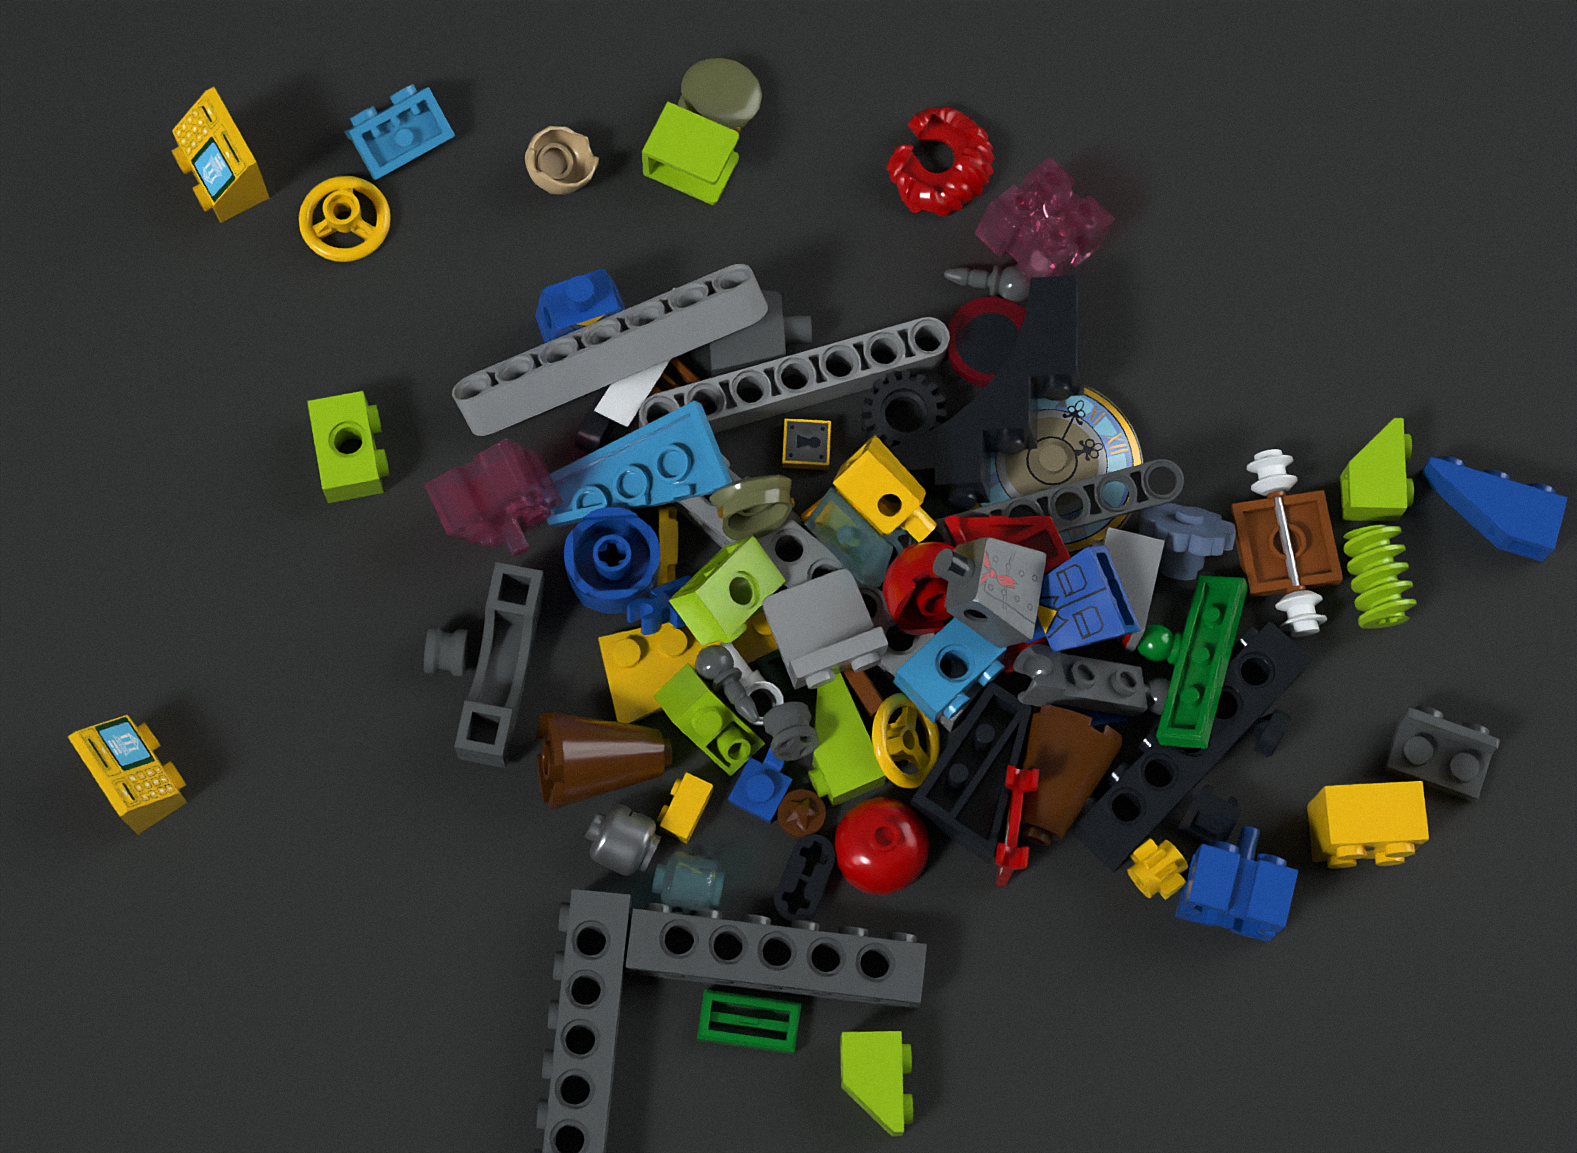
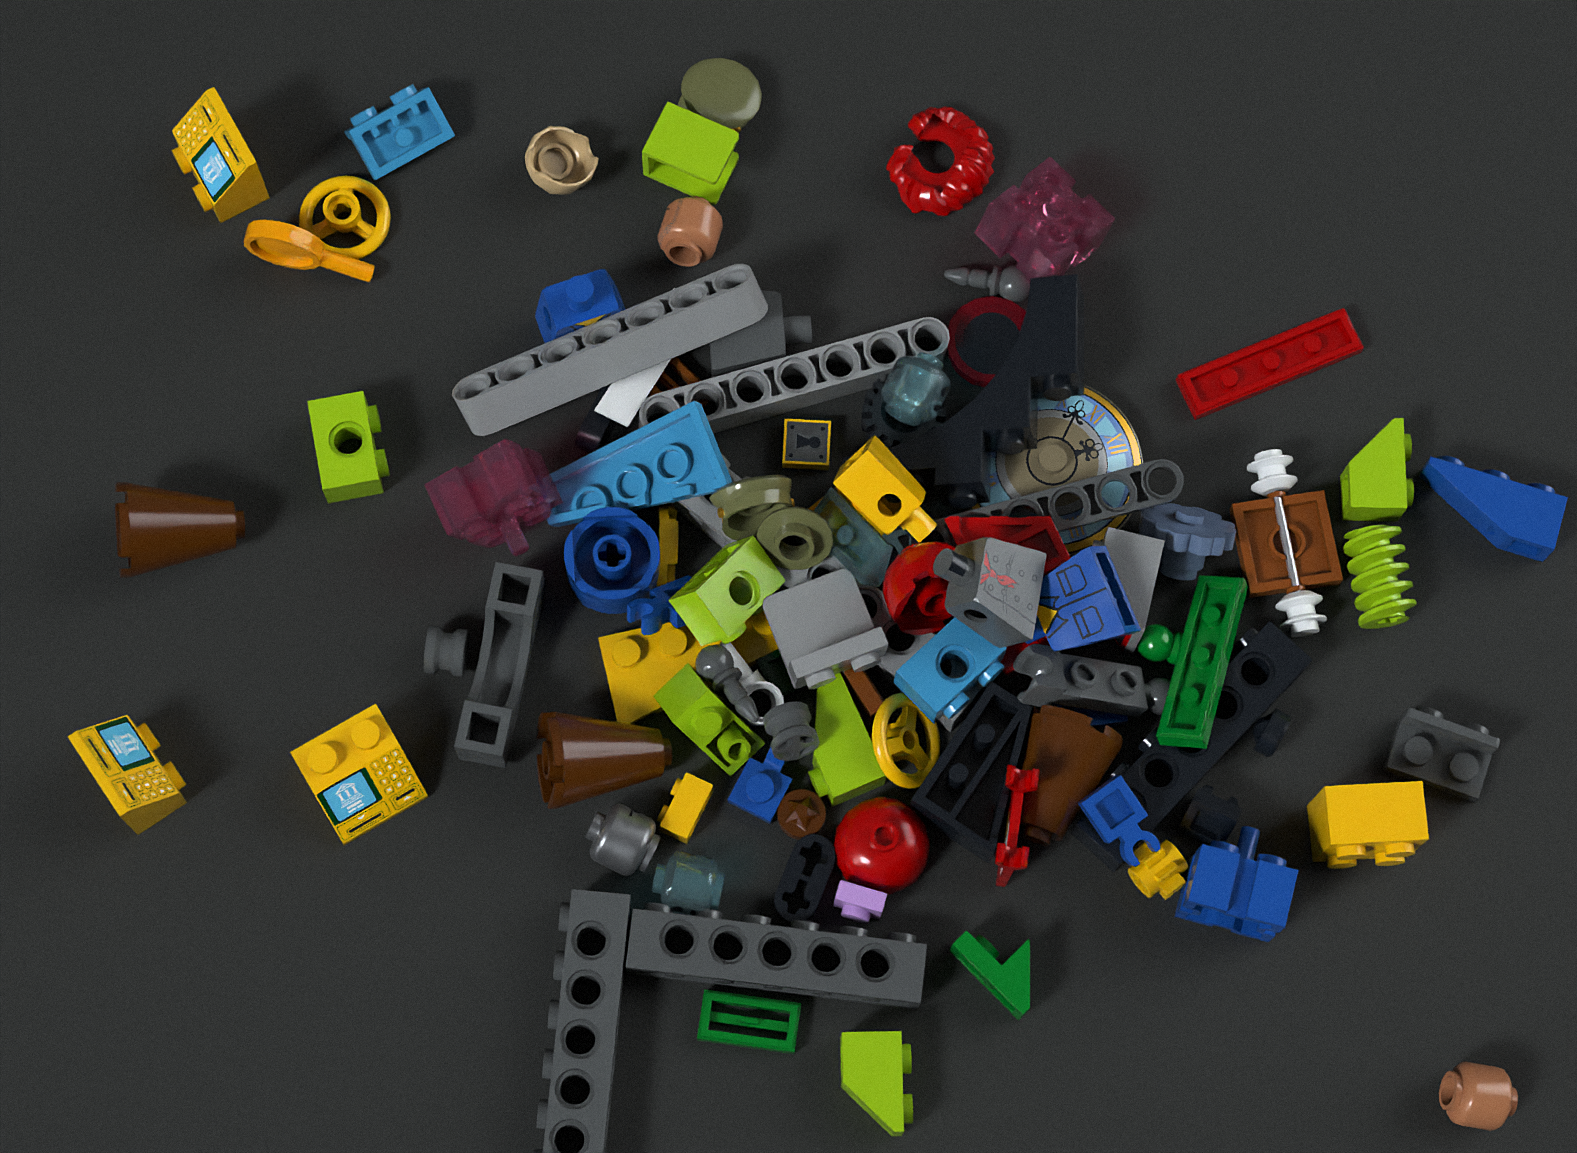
none -> reddish brown cone [115,482,245,578]
none -> light orange piece [244,219,375,282]
none -> yellow slope [290,704,428,845]
none -> nougat head [658,196,723,267]
none -> olive piece [757,507,833,570]
none -> lavender plate [833,880,887,924]
none -> clear light blue head [881,352,951,426]
none -> green slope [949,930,1030,1021]
none -> blue plate [1078,775,1161,867]
none -> red tile [1175,308,1364,420]
none -> nougat head [1439,1061,1518,1131]

